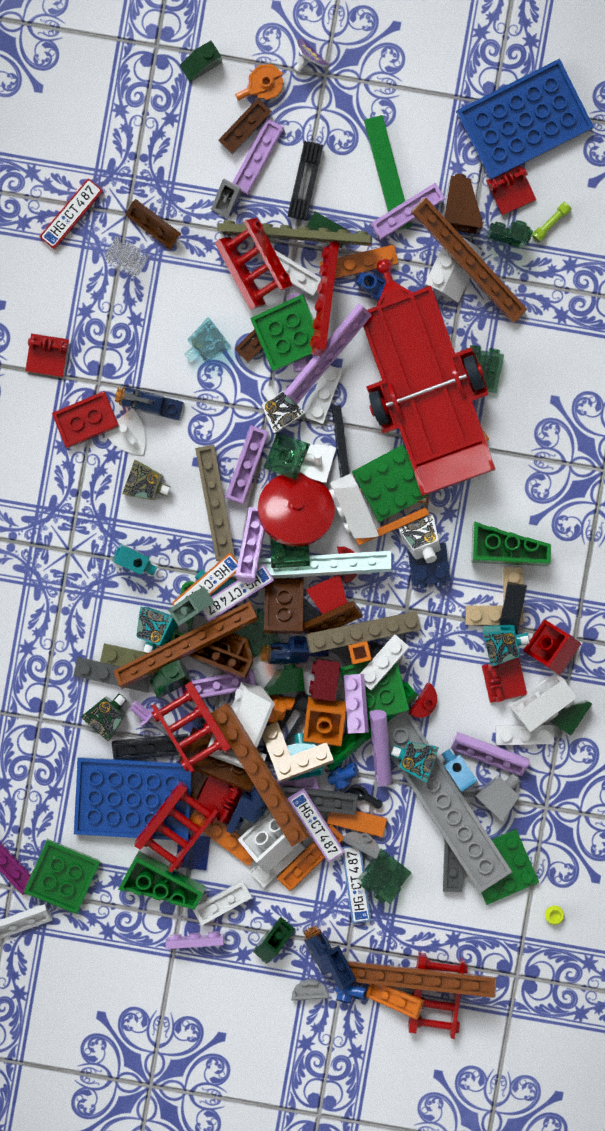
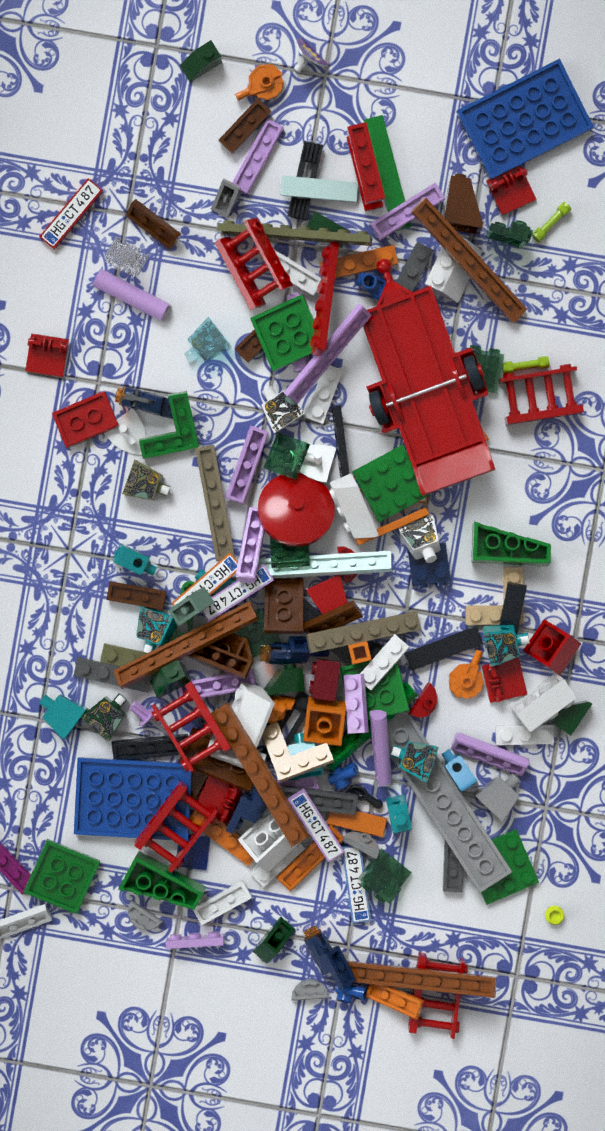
none -> teal torso [39,694,88,739]
none -> lavender brick [93,269,170,322]
none -> reddish brown plate [106,581,167,610]
none -> light grey plate [128,900,163,930]
none -> green plate [139,391,199,459]
none -> light aqua tile [280,176,358,203]
none -> red fence [346,122,385,212]
none -> teal torso [385,794,412,834]
none -> dark grey plate [396,242,434,292]
none -> black tile [405,626,483,671]
none -> orange piece [449,649,484,699]
none -> red fence [499,364,584,425]
none -> lime bar [502,356,549,374]

